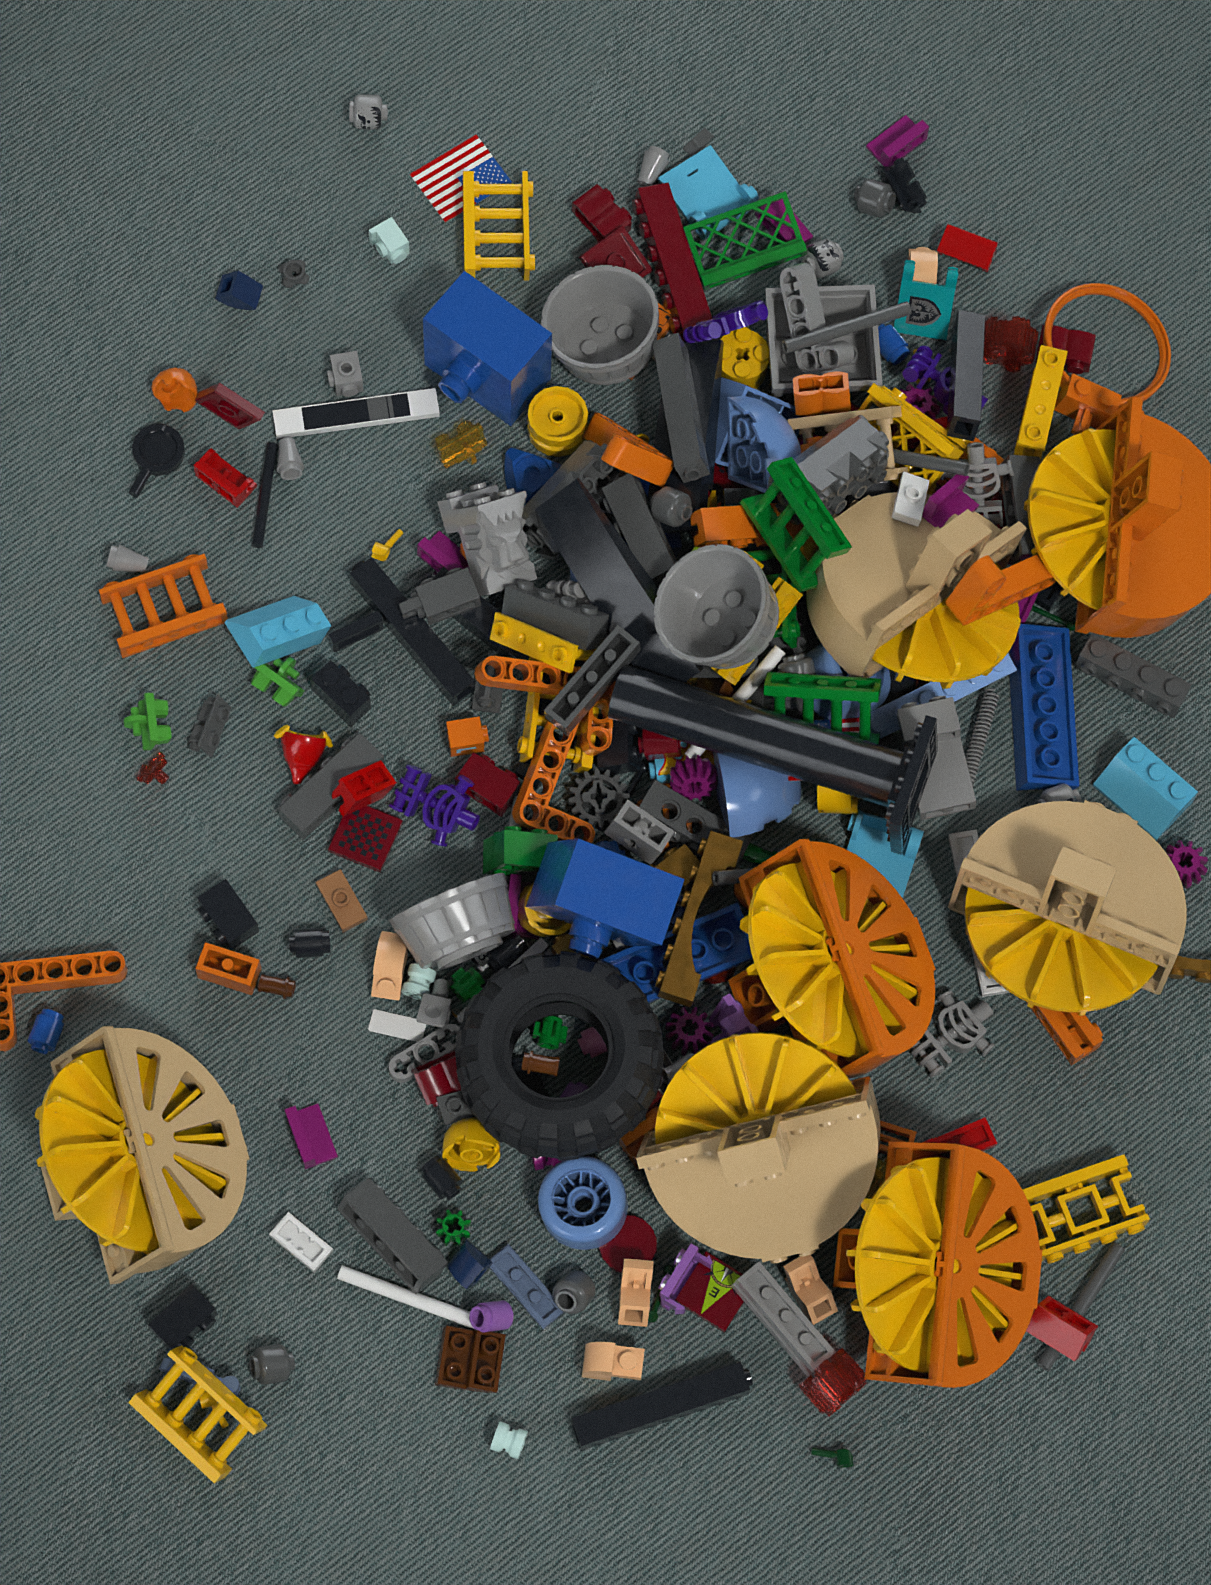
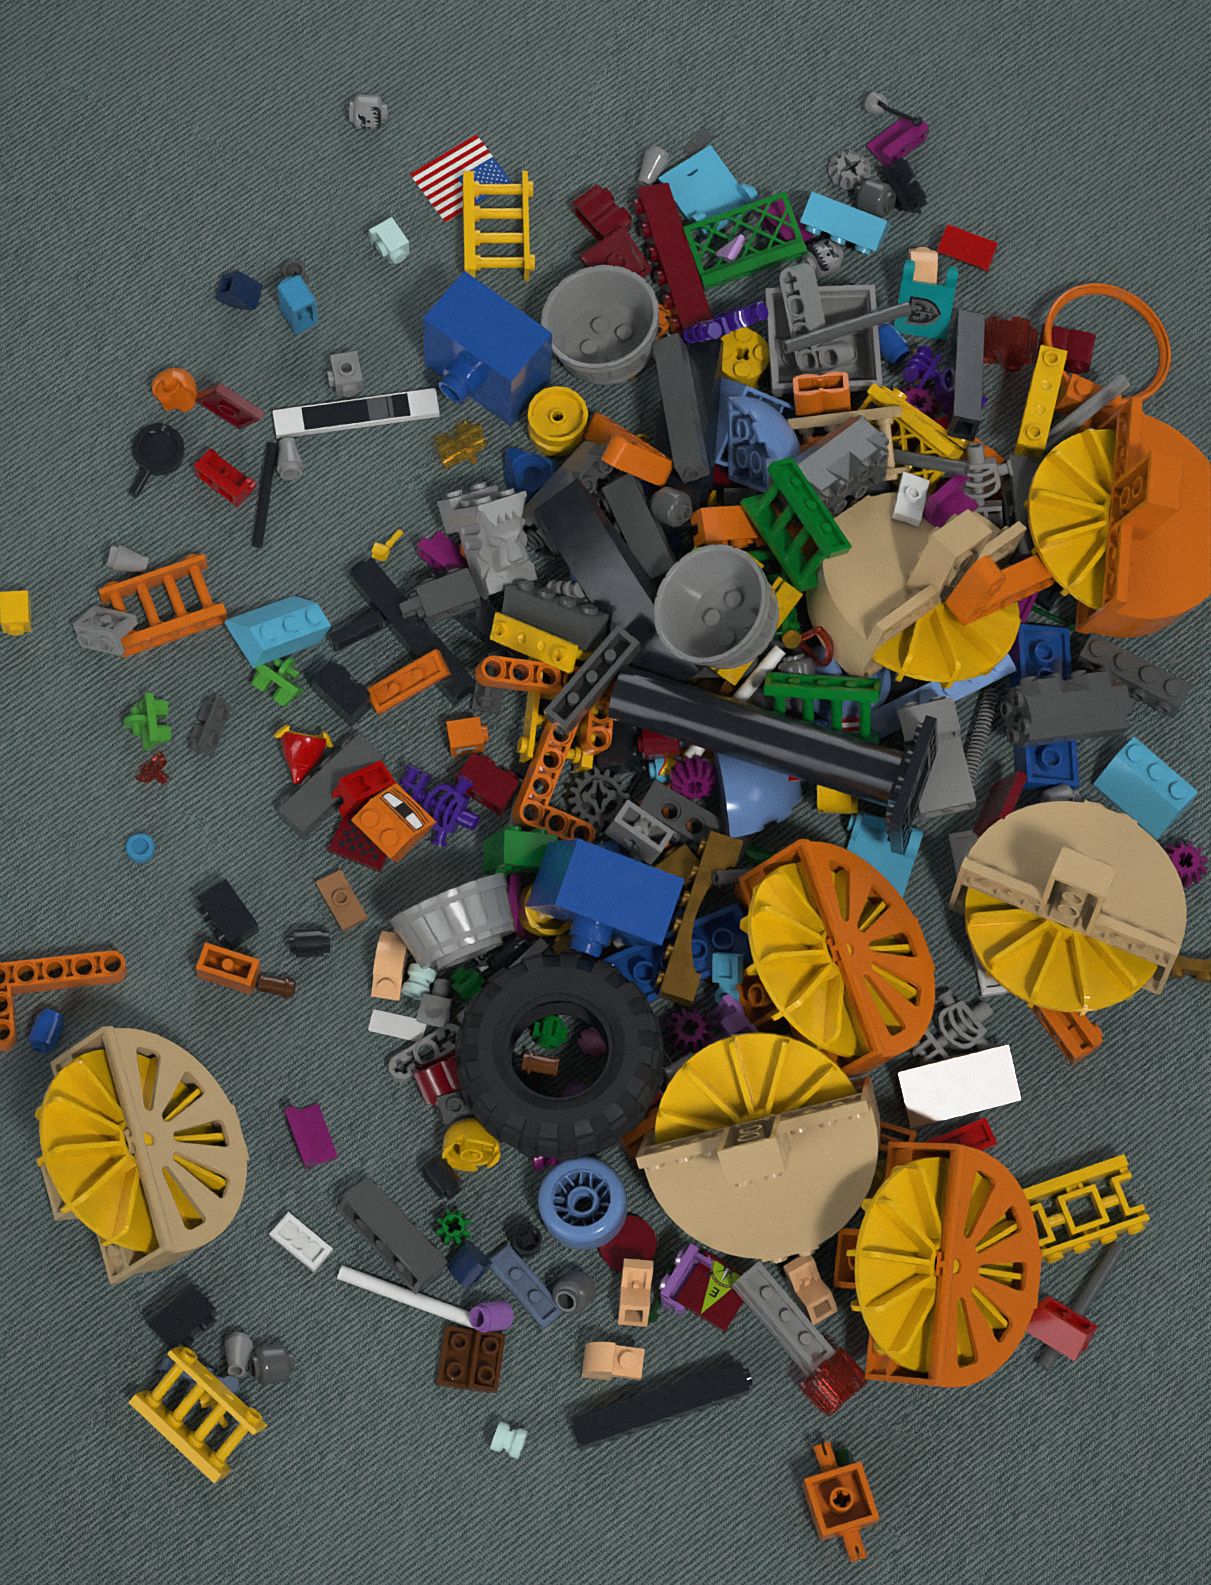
none -> yellow brick [0,590,32,636]
none -> light grey bracket [73,606,138,656]
none -> dark azure tile [126,833,155,863]
none -> light grey cone [224,1332,254,1377]
none -> dark azure brick [278,275,318,334]
none -> orange slope [351,783,437,863]
none -> orange tile [367,649,451,715]
none -> black wheel [512,1224,542,1259]
none -> medium azure plate [712,952,743,1003]
none -> lavender slope [716,234,745,264]
none -> clear red piece [782,626,834,667]
none -> medium azure slope [800,192,892,255]
none -> orange brick [802,1442,880,1563]
none -> light grey gear [828,148,872,190]
none -> hinge [865,92,923,127]
none -> tile [896,1043,1021,1128]
none -> dark red tile [972,770,1027,836]
none -> dark grey brick [1000,667,1132,748]
none -> light grey axle [1045,375,1130,452]

